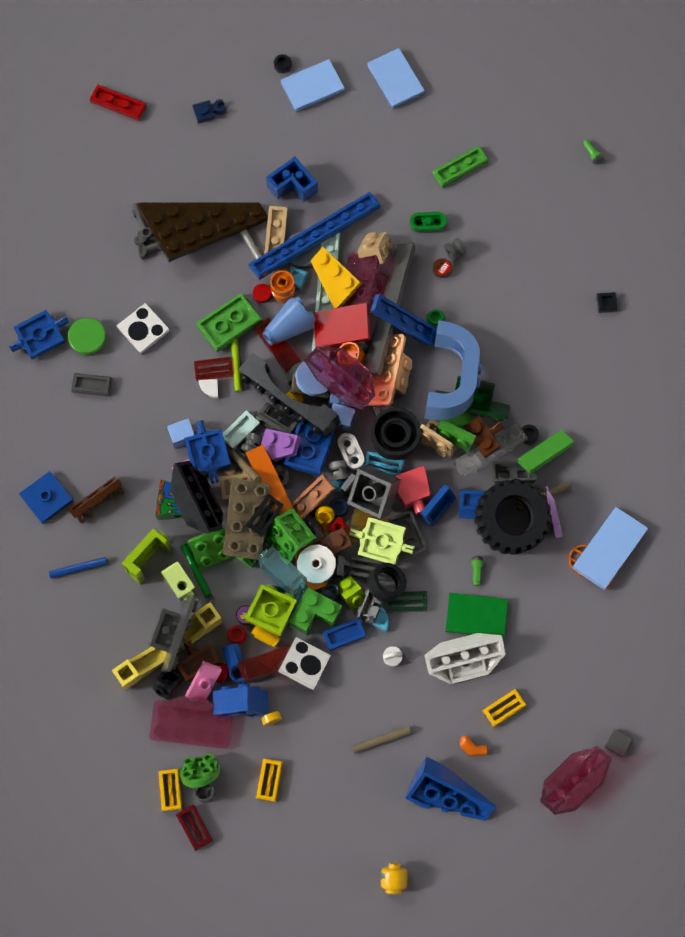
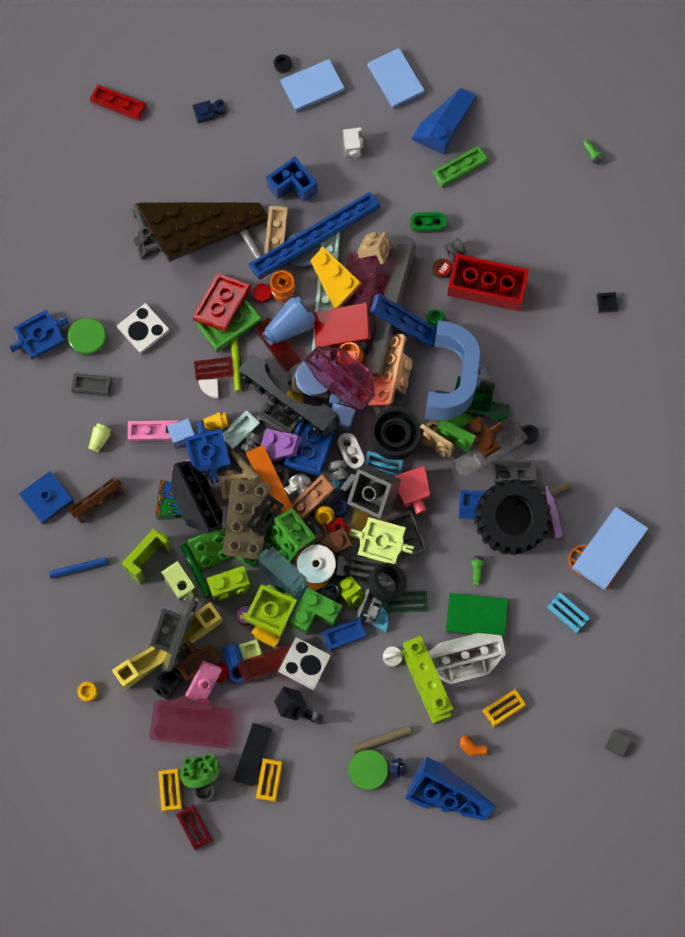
blue brick [213,684,269,717] -> none
red plate [227,625,247,645] -> none
yellow tile [261,711,282,726] -> none
medium azure tile [290,266,308,290] -> none
yellow head [381,863,408,894] -> none
blue tile [420,484,456,526] -> none
bright green tile [518,430,574,474] -> none
clear pink wedge [540,746,612,815] -> none
none -> yellow tile [77,682,98,702]
none -> yellowish green cone [88,423,111,453]
none -> bright pink plate [128,420,180,441]
none -> tile [192,273,251,332]
none -> yellow cone [200,411,230,431]
none -> lime brick [206,566,251,601]
none -> black tile [233,723,272,787]
none -> yellowish green tile [239,639,264,664]
none -> black panel [274,686,307,721]
none -> white plate [284,472,312,495]
none -> black tile [303,709,323,725]
none -> white brick [343,127,364,158]
none -> bright green tile [348,750,388,790]
none -> dark blue plate [390,758,406,779]
none -> lime fence [401,635,453,724]
none -> blue wedge [412,88,477,155]
none -> red brick [447,254,529,312]
none -> medium azure tile [547,593,590,634]

